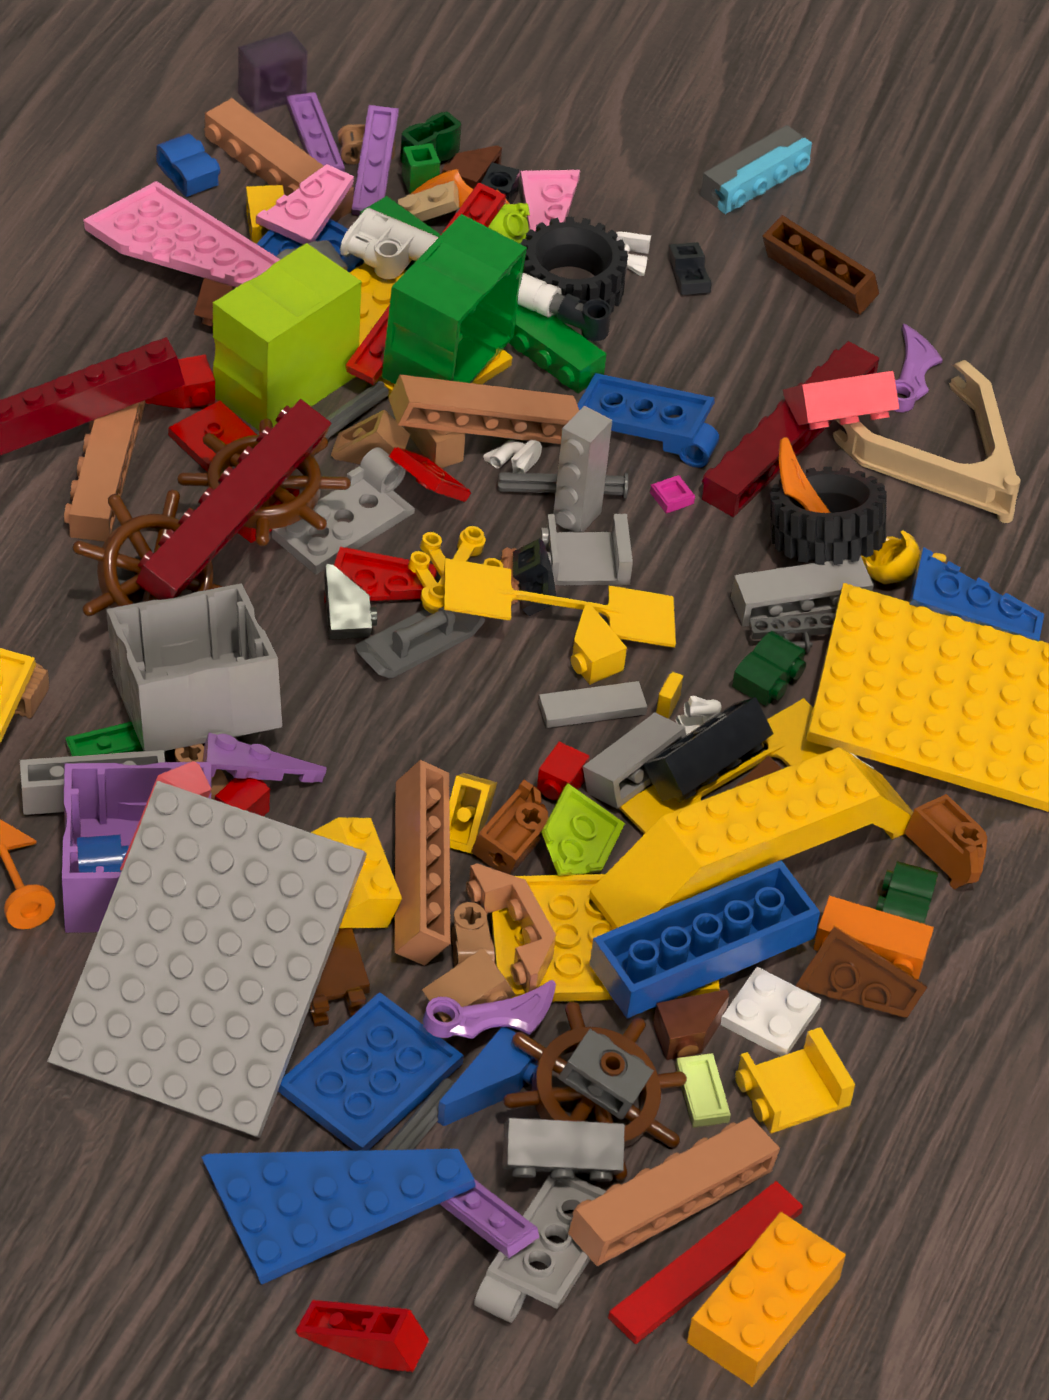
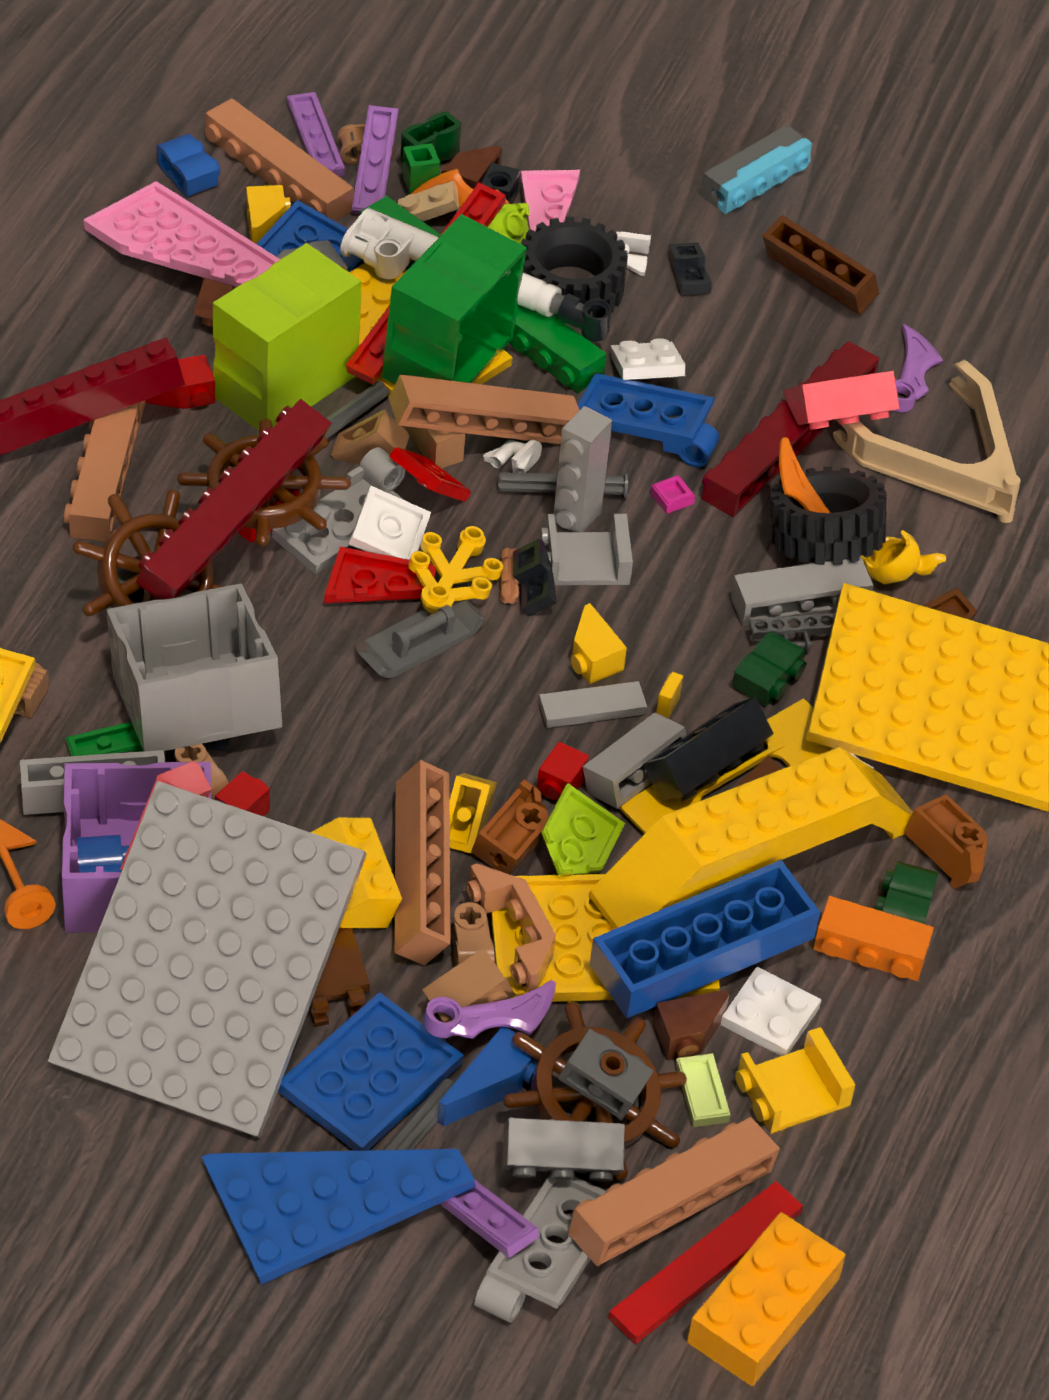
red plate [168,400,257,472] -> none
medium lavender wing [203,733,326,783] -> none
clear purple brick [238,31,308,114] -> none
bright pink wing [256,164,354,245] -> none
red slope [295,1300,429,1372] -> none
slope [324,564,377,639] -> none
yellow hinge [444,558,676,648] -> none
white piece [676,696,722,735] -> none
reddish brown wing [796,926,927,1018] -> none
blue wing [909,547,1044,642] -> none
none -> white plate [348,486,431,560]
none -> white plate [611,339,685,380]

